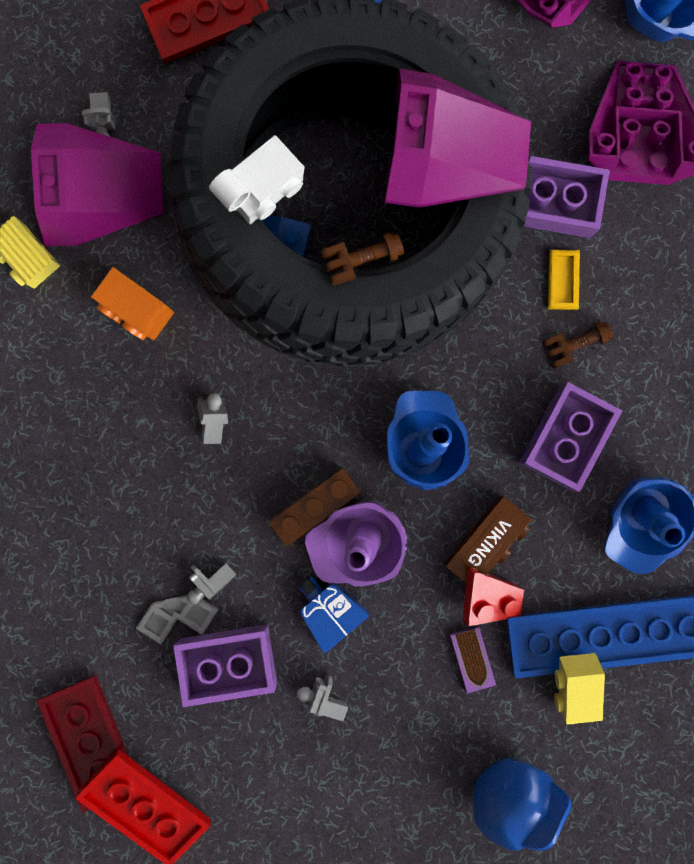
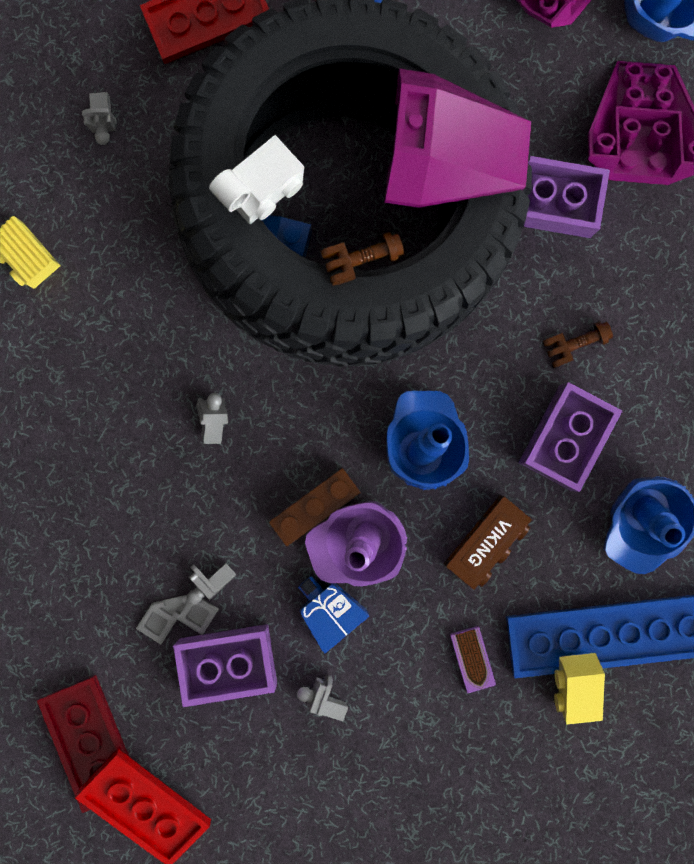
magenta wedge [31,123,164,247] -> none
orange brick [91,267,174,341] -> none
wing [462,567,524,626] -> none
blue piece [473,758,572,851] -> none
yellow tile [547,250,580,310] -> none

